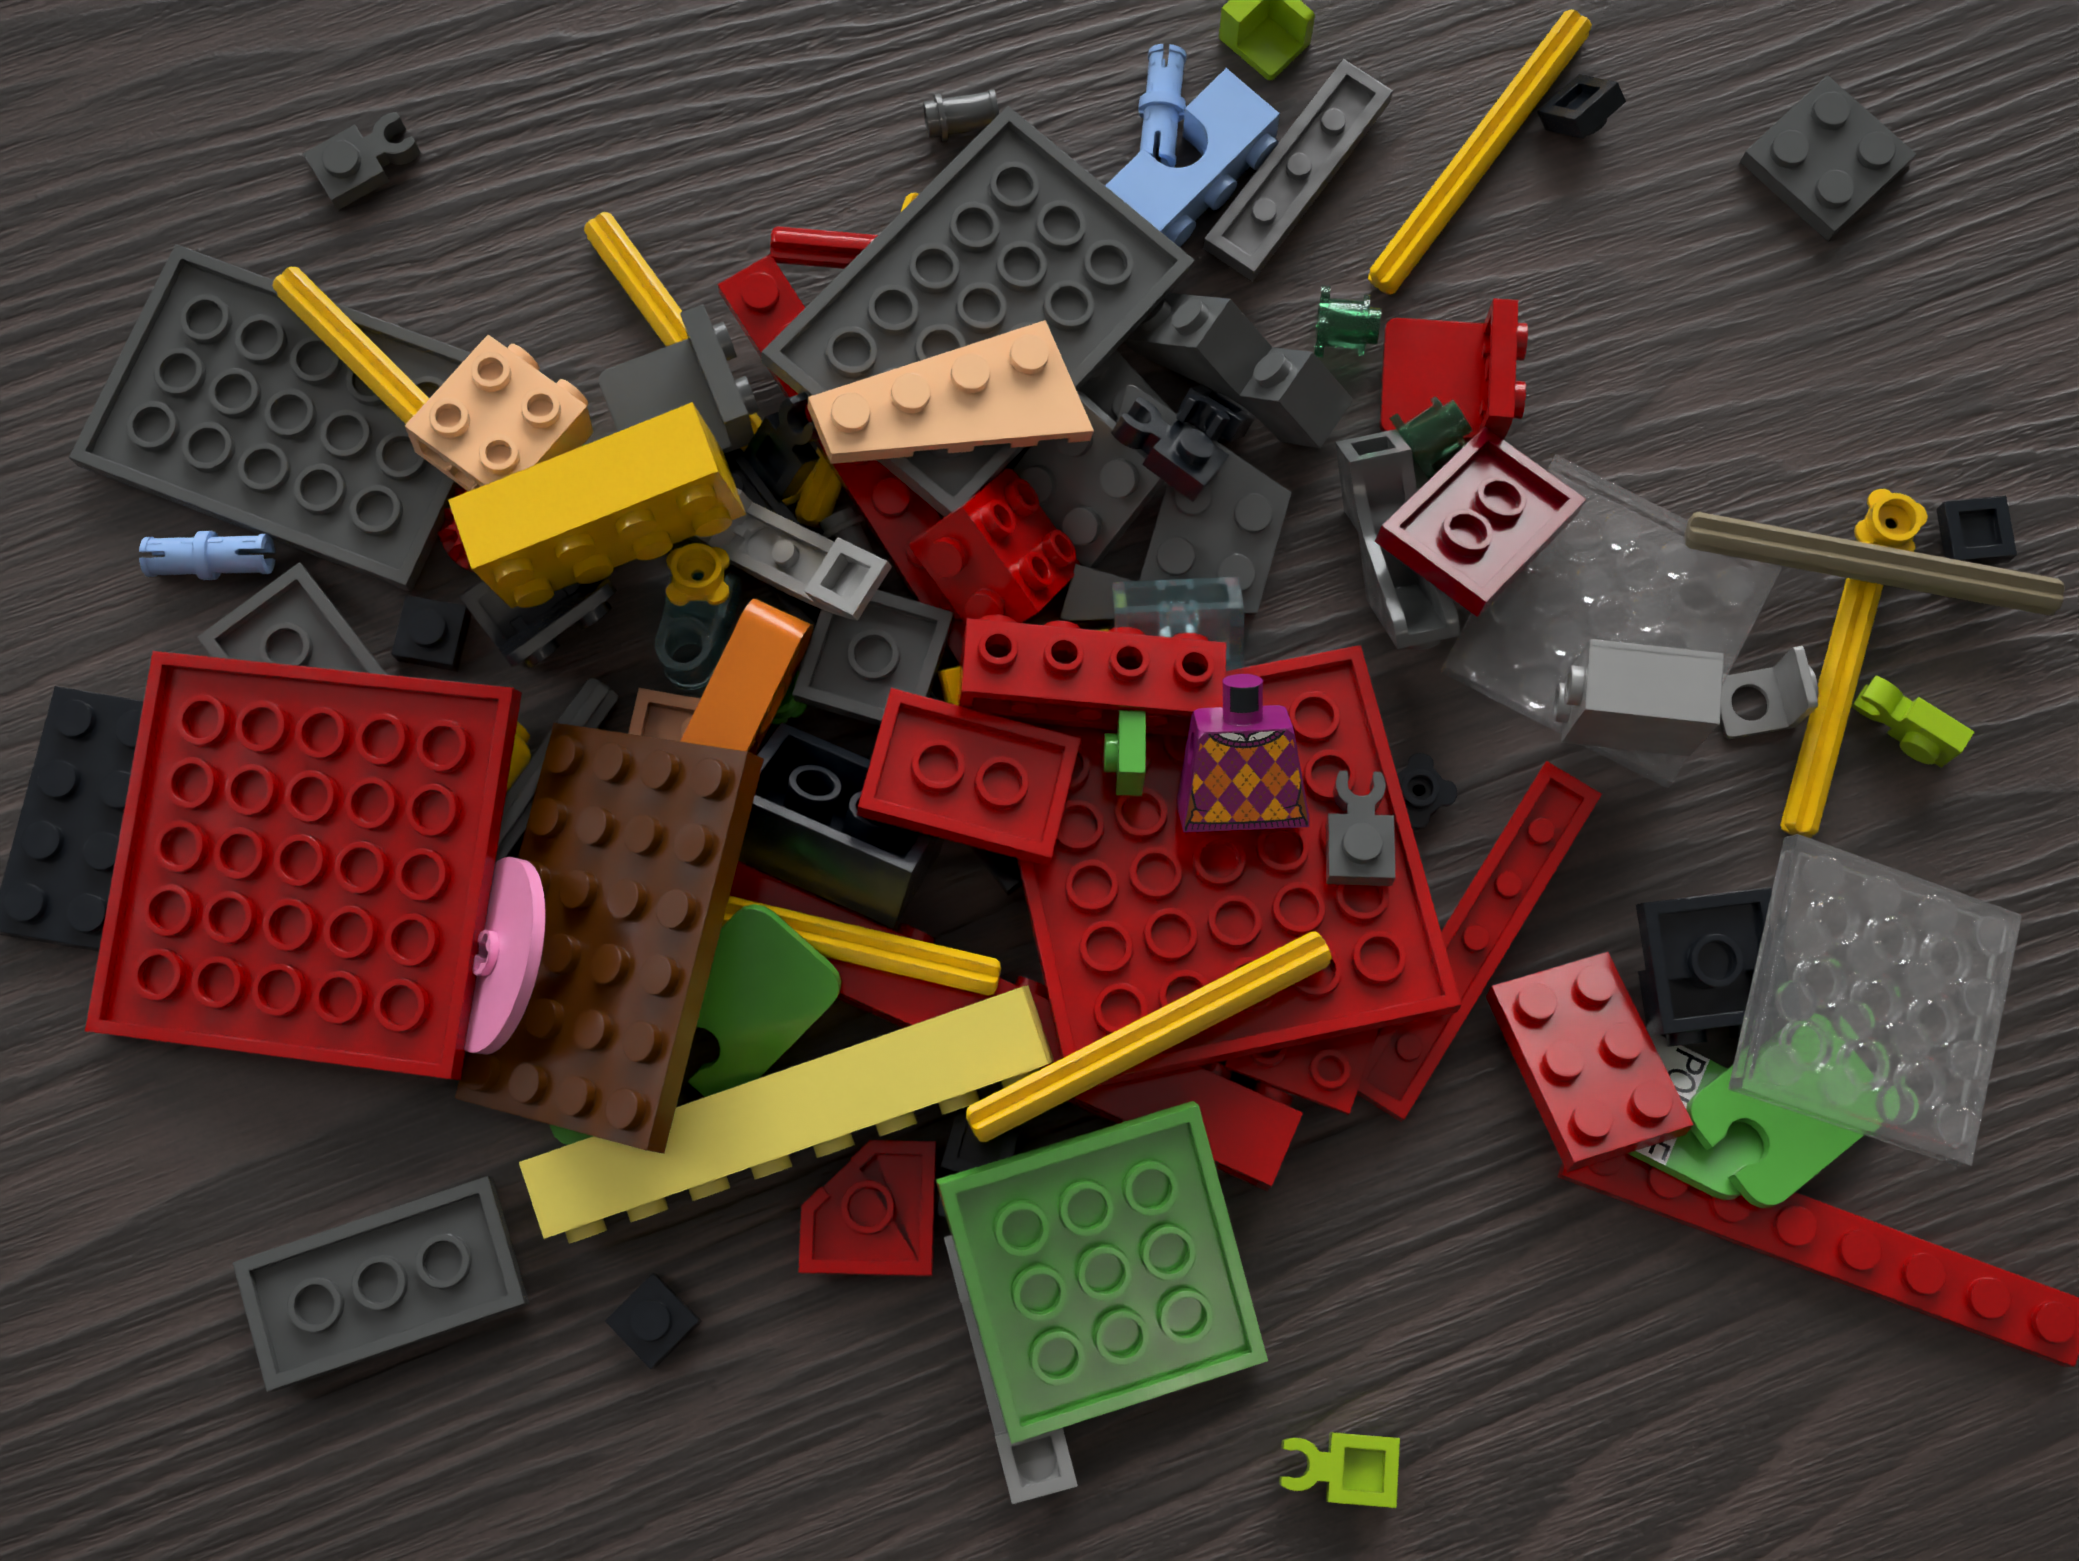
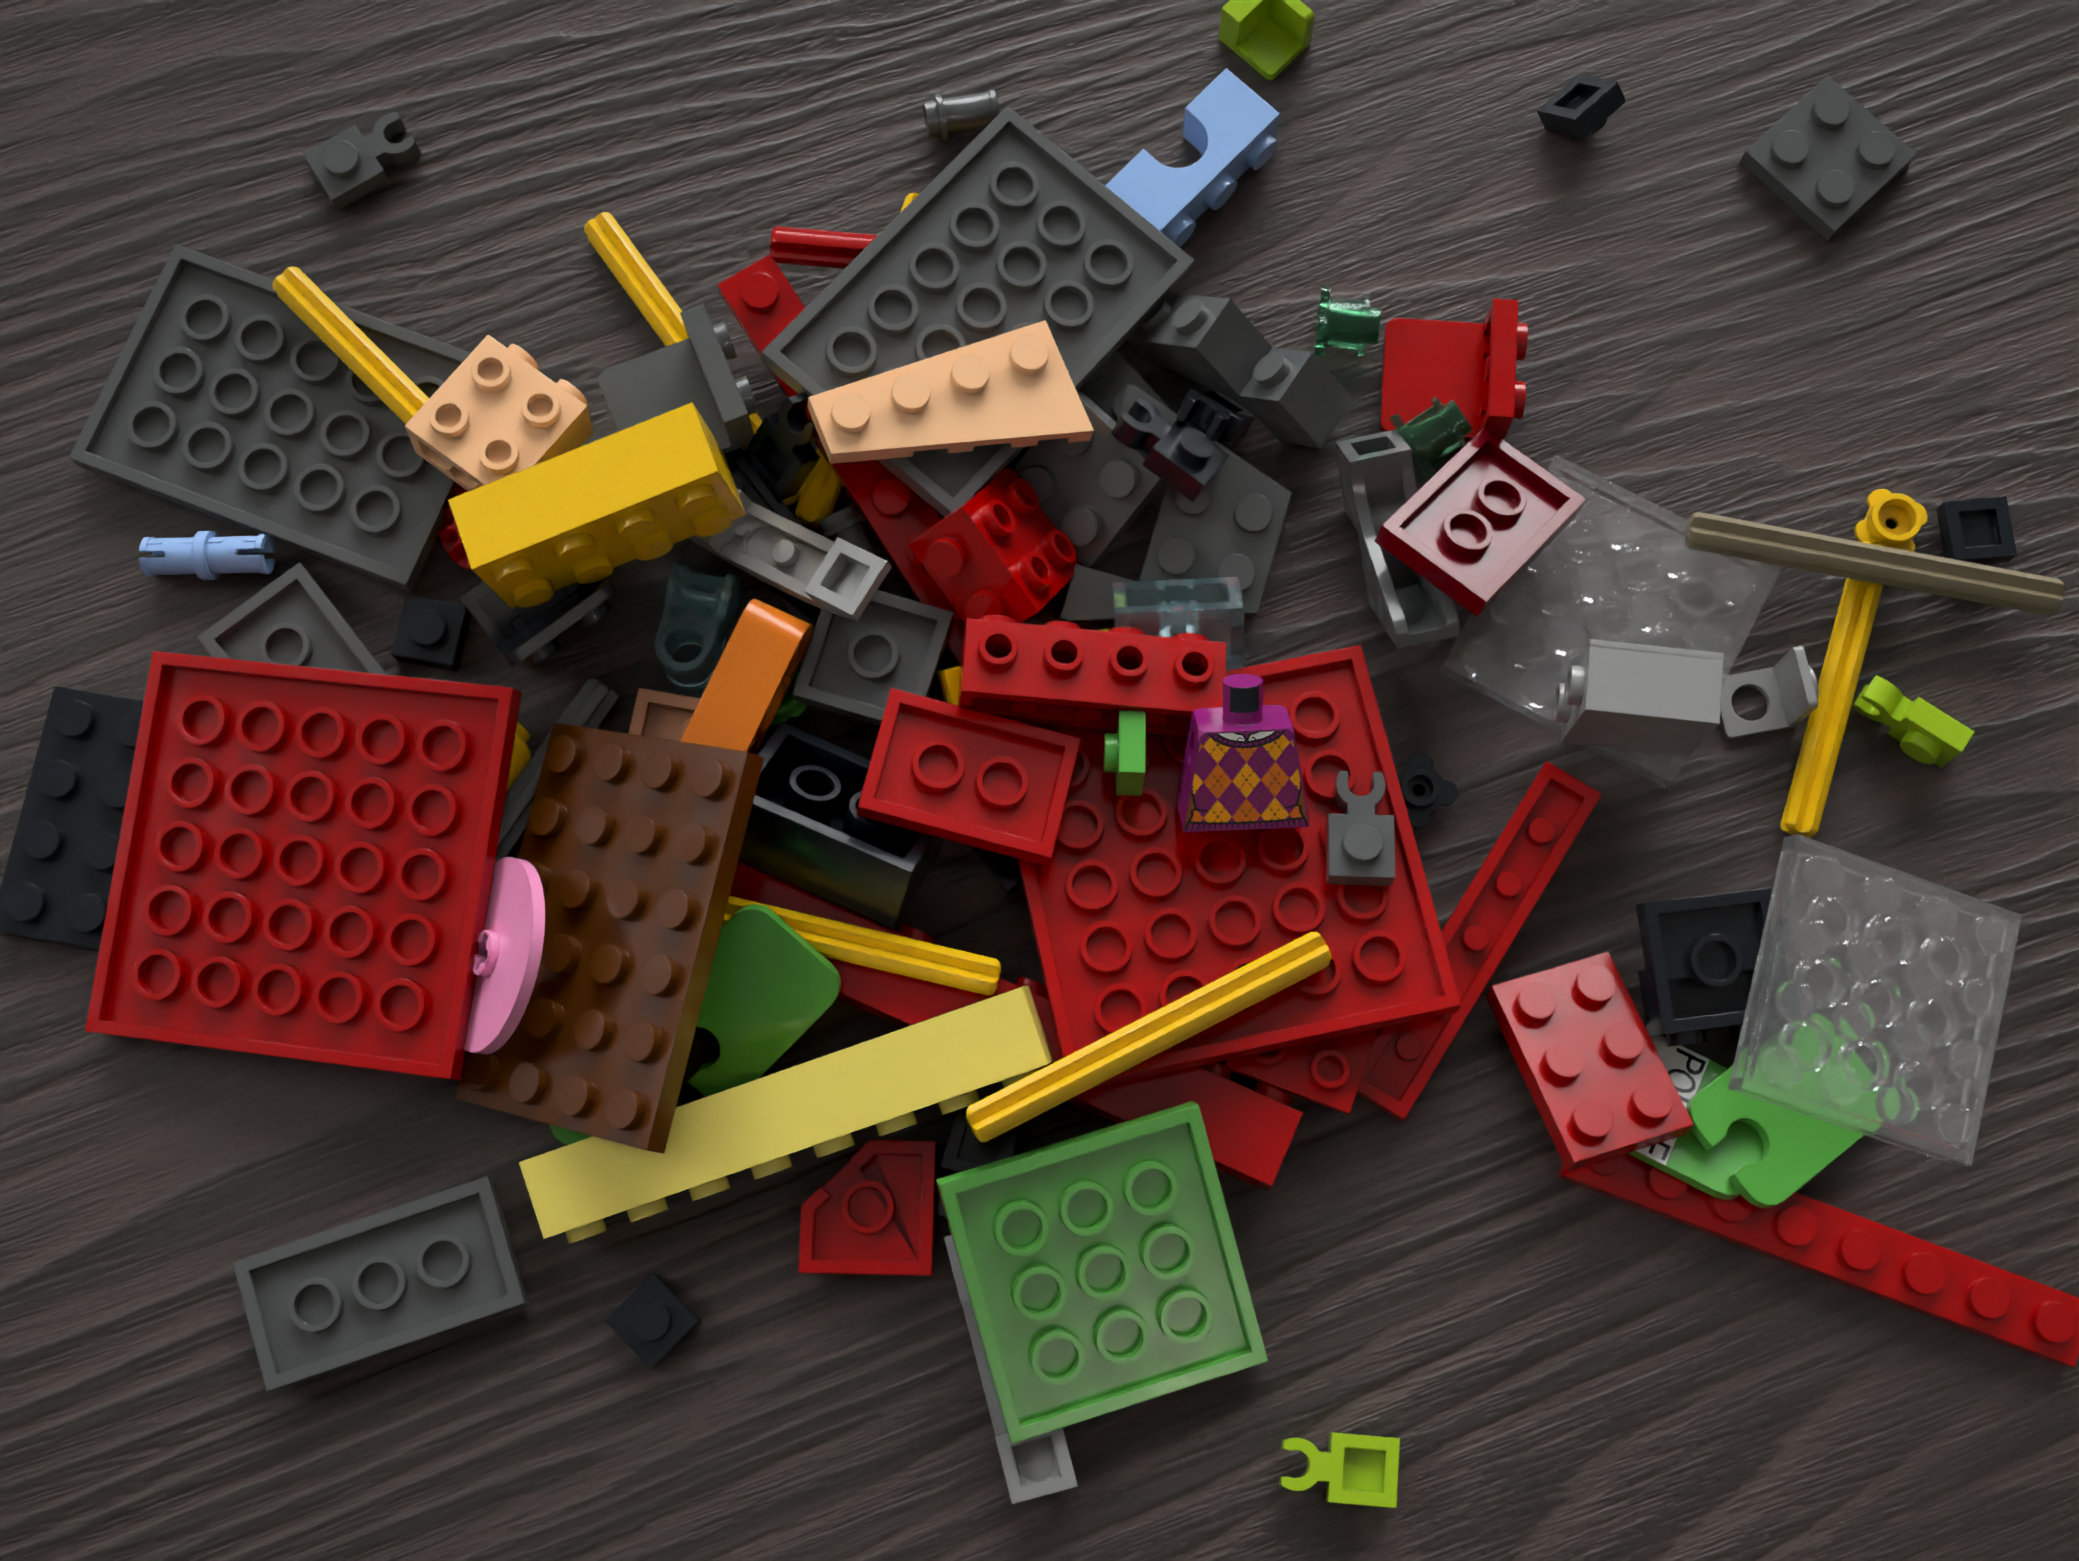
yellow plate [666,543,730,606] -> none
light blue pin [1138,44,1187,167] -> none
flat silver plate [1203,59,1393,282] -> none
yellow axle [1368,9,1592,295] -> none

